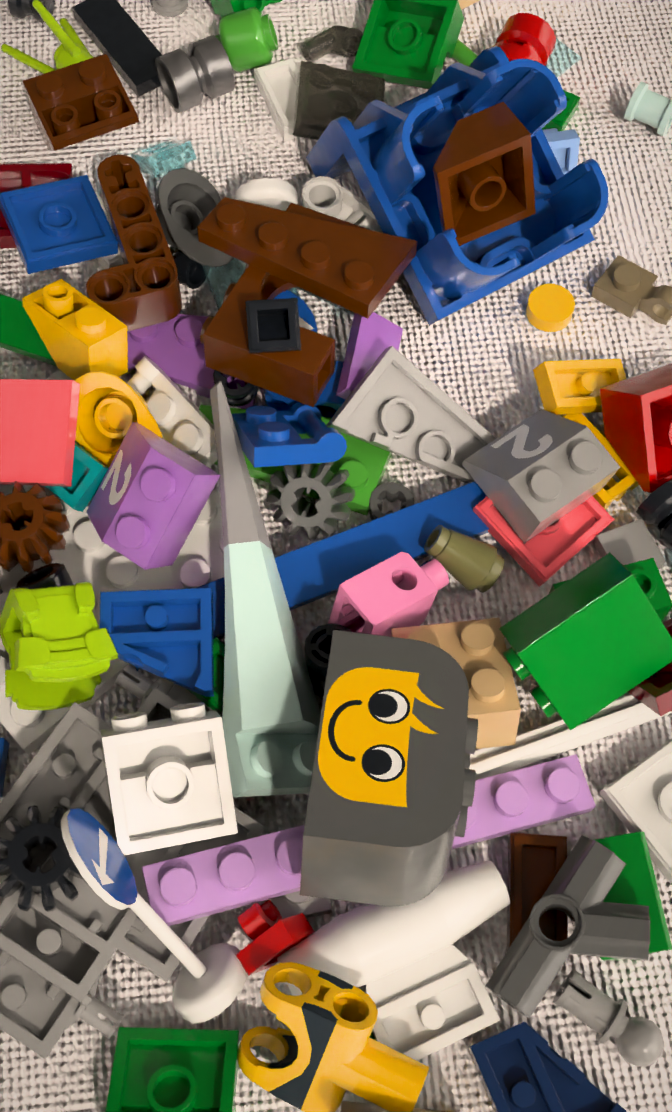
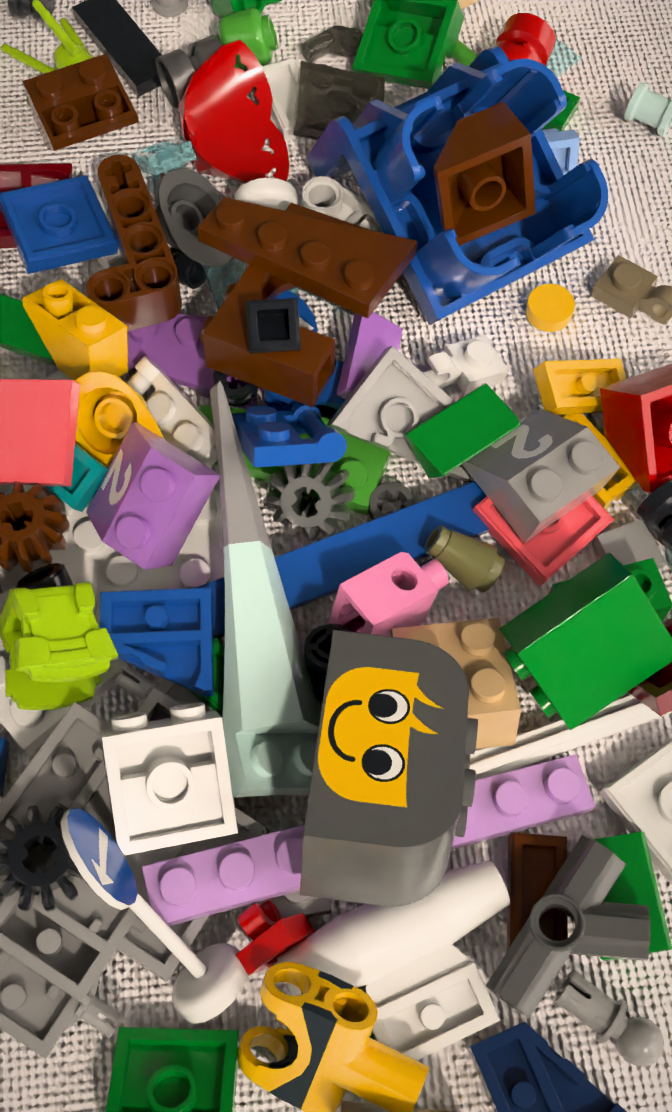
none -> red piece [178,39,289,183]
none -> green slope [404,383,521,478]
none -> white plate [422,335,509,394]

